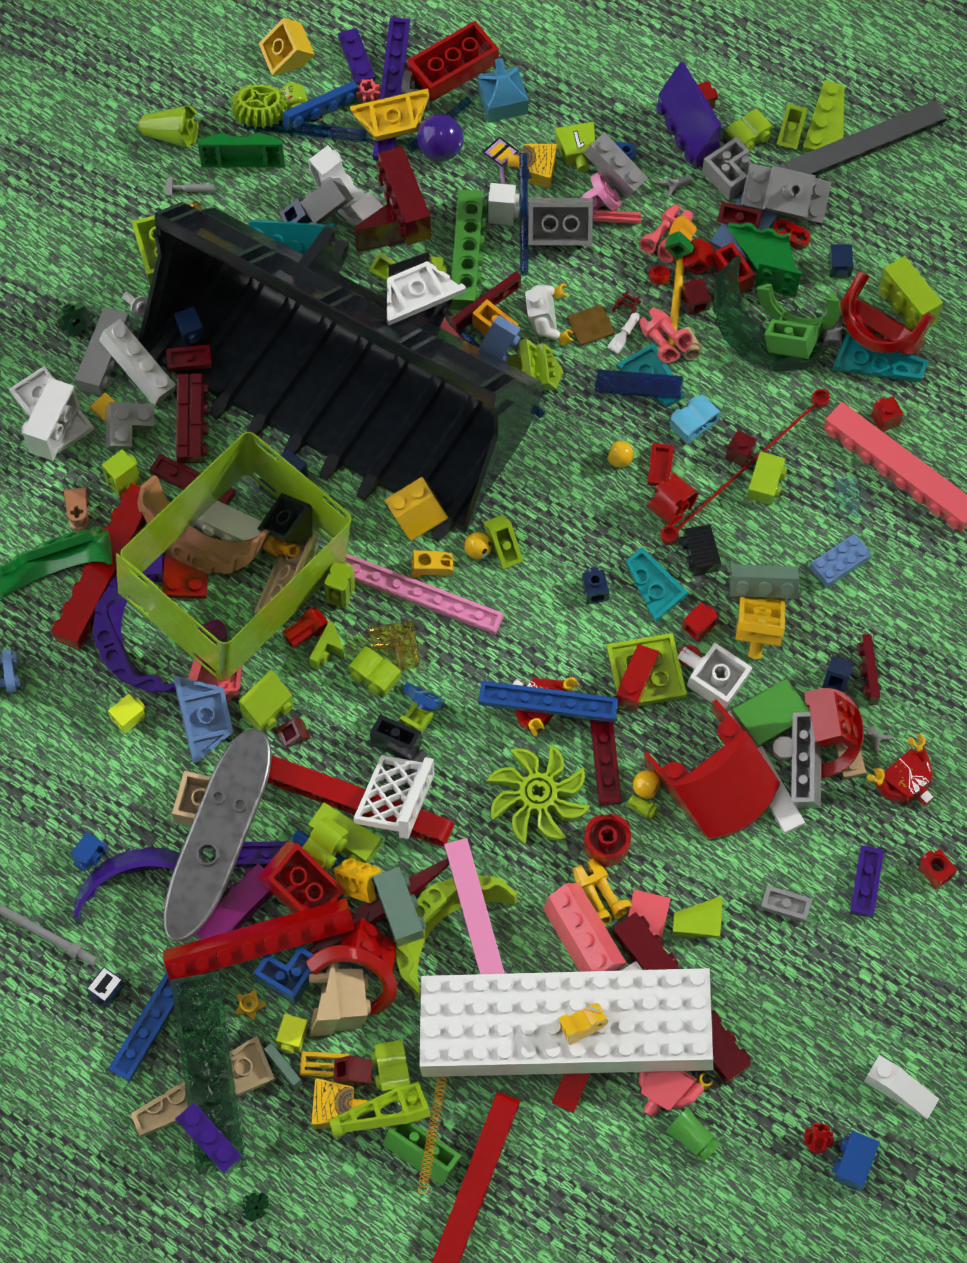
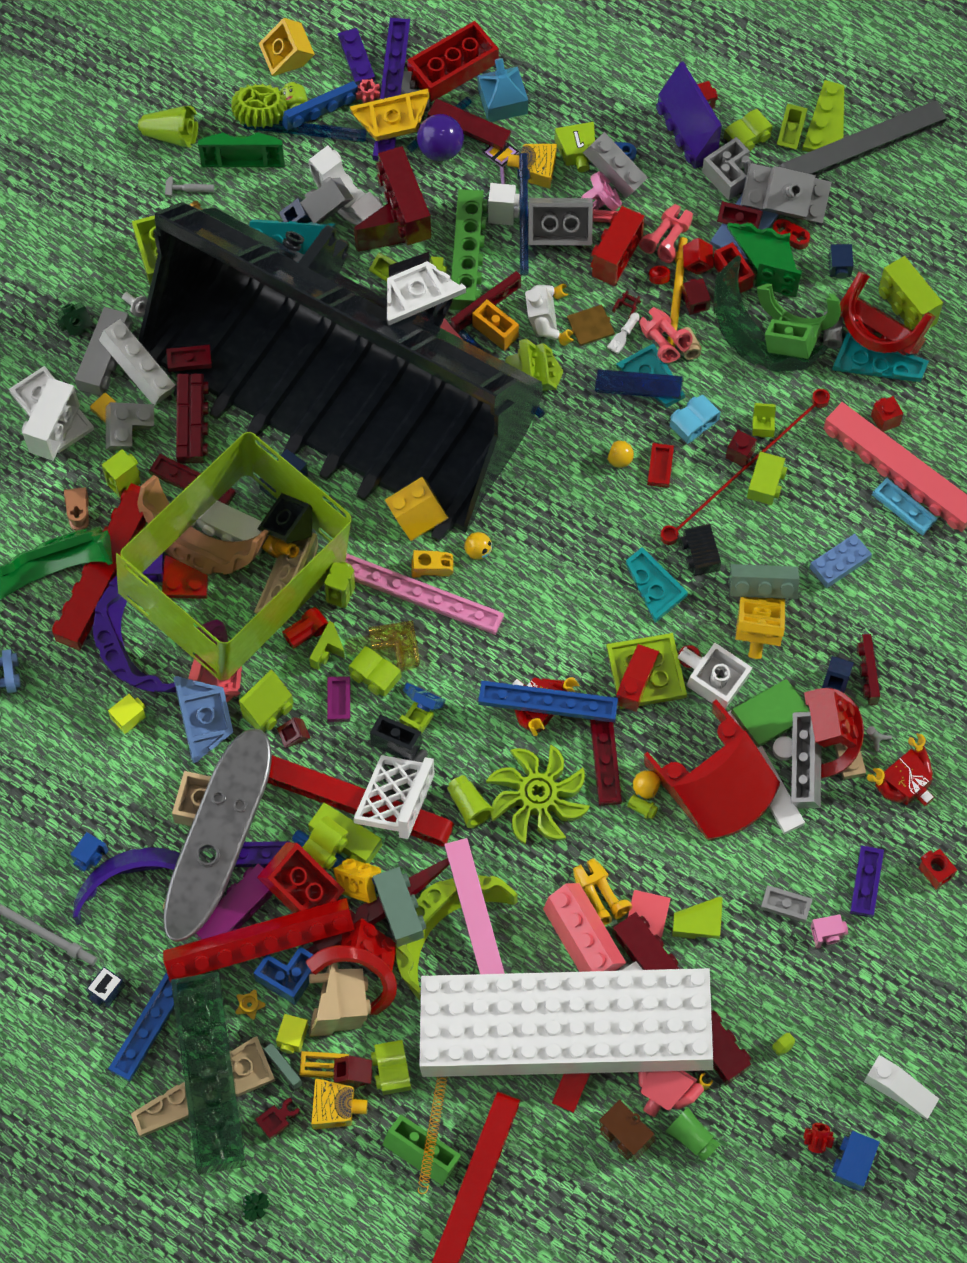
dark blue brick [174,306,205,345] -> none
dark purple plate [175,1102,243,1174] -> none
lime plate [329,1082,431,1138] -> none
medium blue brick [479,315,521,363] -> none
lime slope [483,515,523,569] -> none
yellow leg [558,1003,608,1045] -> none
dark blue brick [581,567,609,604] -> none
red brick [584,814,631,868] -> none
red brick [647,473,699,526] -> none
light grey bar [656,175,691,197] -> none
leg [664,215,697,259] -> none
red brick [682,602,718,643] -> none
clear light blue slope [835,478,859,518] -> none
none -> dark red plate [255,1098,300,1140]
none -> black bush [282,231,304,251]
none -> magenta tile [327,676,351,722]
none -> dark red tile [427,98,511,151]
none -> lime plant [447,775,494,828]
none -> red brick [590,206,645,286]
none -> reddish brown brick [599,1099,655,1162]
none -> lime bracket [752,403,776,438]
none -> lime tile [772,1033,795,1056]
none -> bright pink brick [810,914,848,948]
none -> medium azure tile [872,478,938,536]

